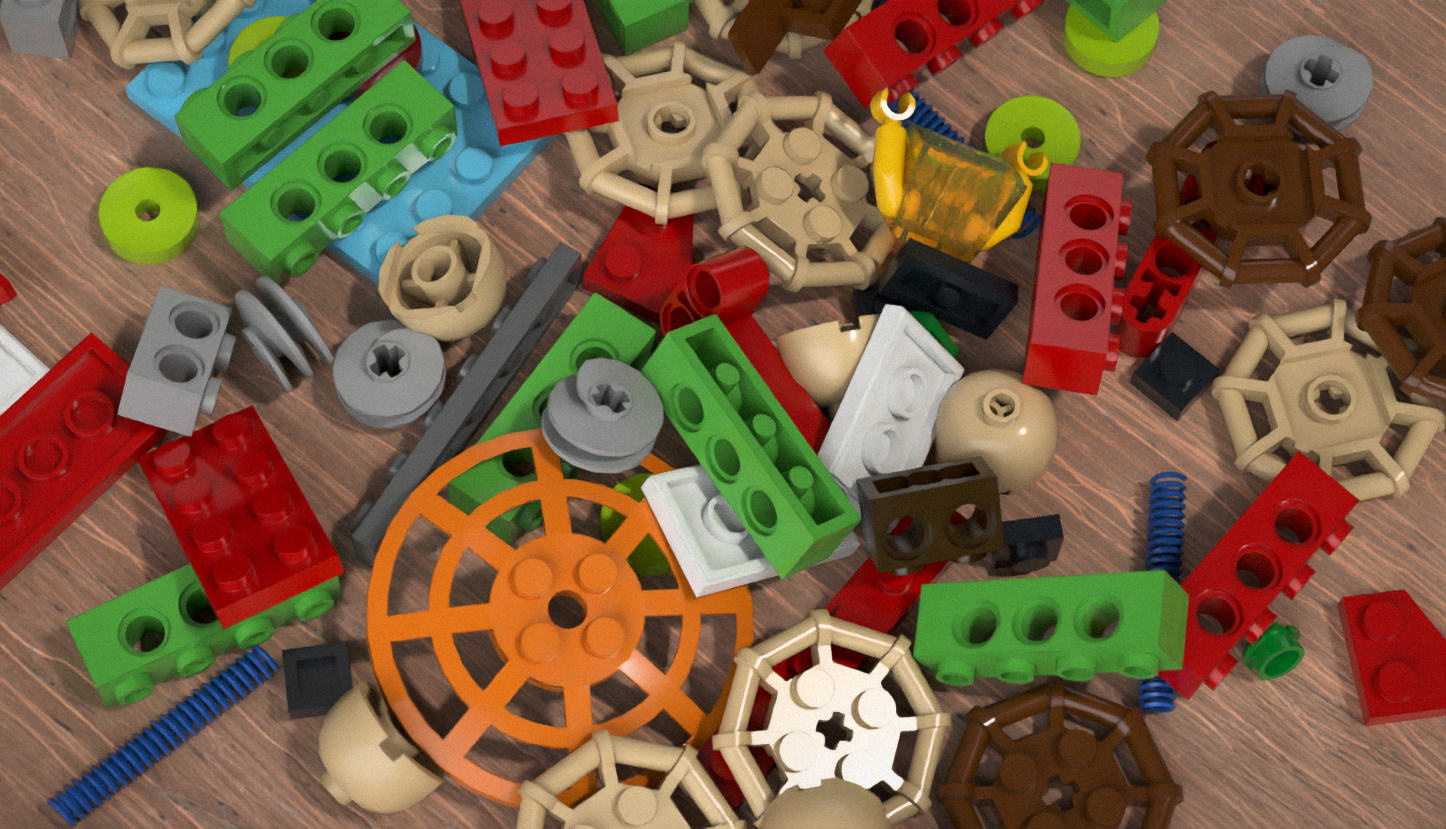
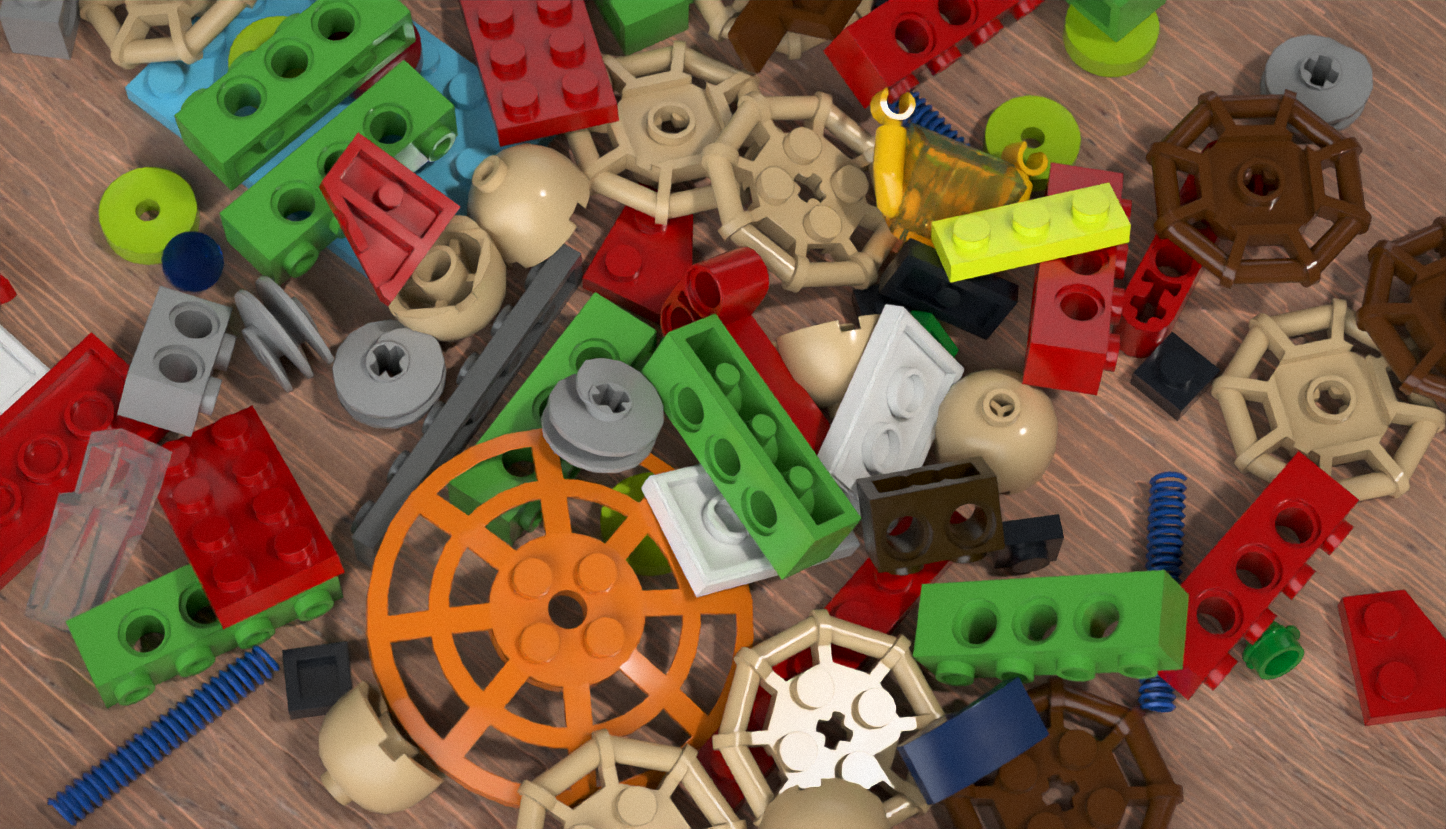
none -> clear slope [24,428,172,635]
none -> clear blue plate [161,231,224,293]
none -> red wing [319,132,460,306]
none -> tan cylinder [467,143,589,268]
none -> dark blue slope [897,677,1050,805]
none -> neon yellow plate [931,183,1131,283]

